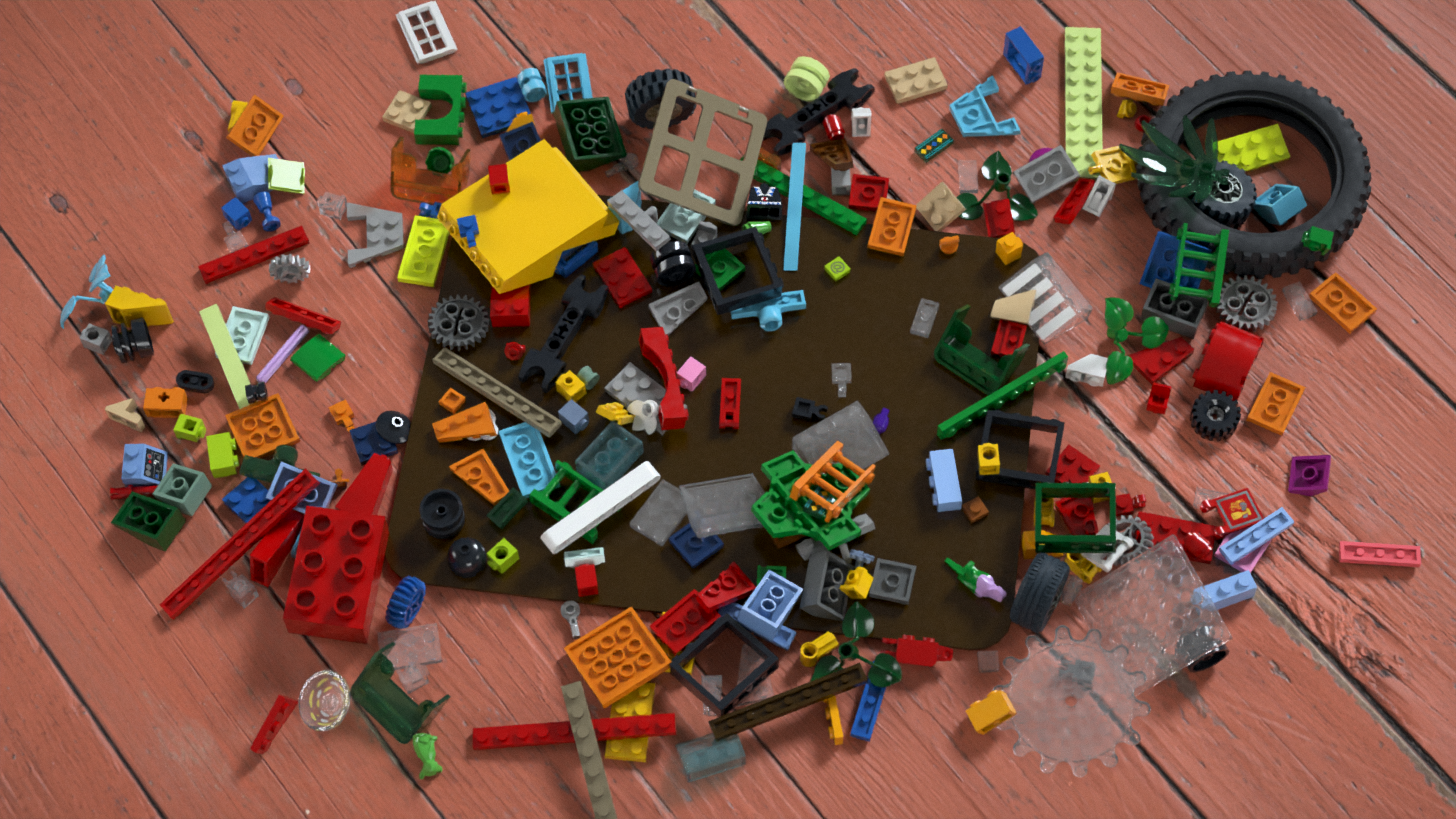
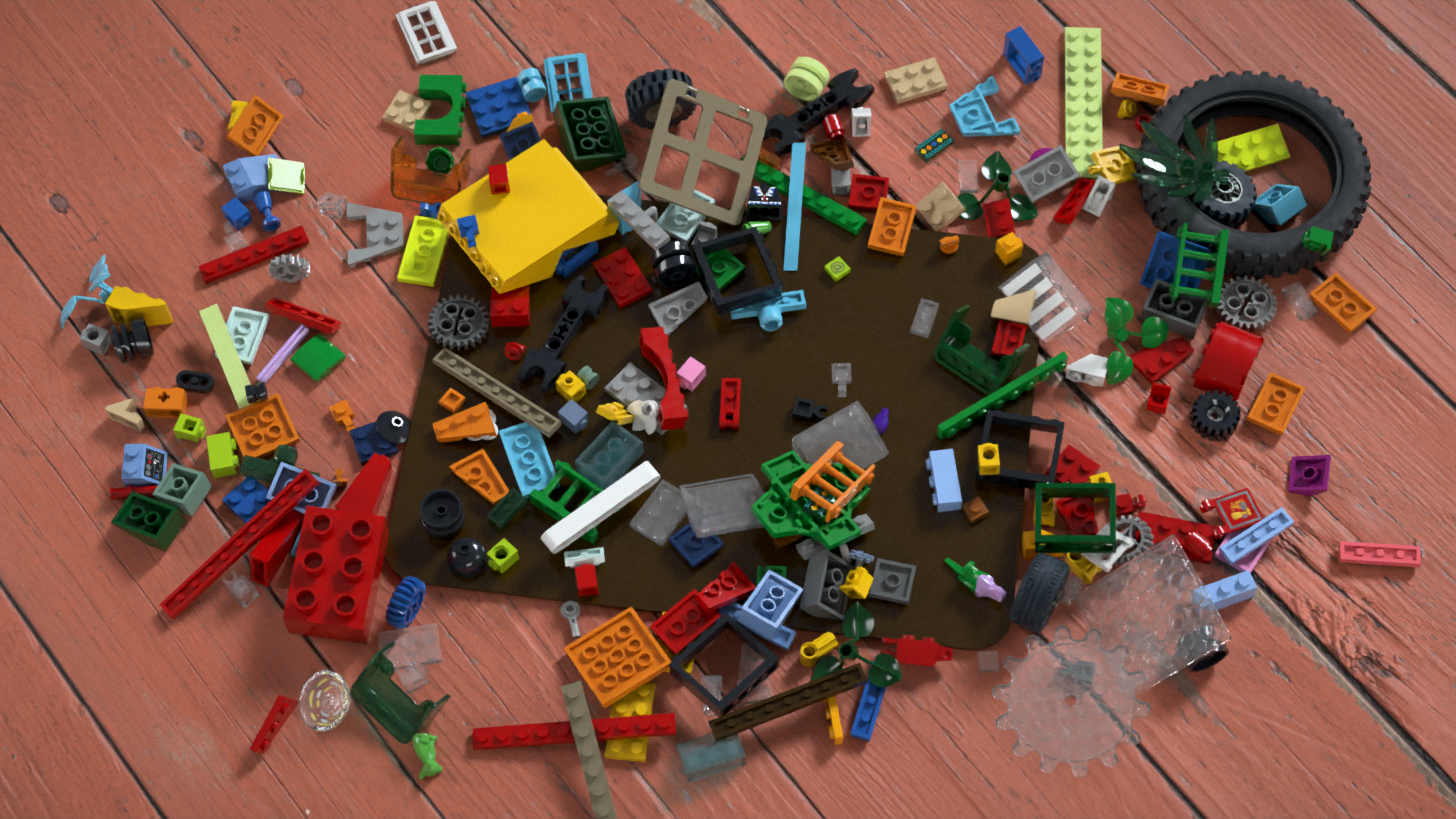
light orange brick [966,690,1017,735] -> none

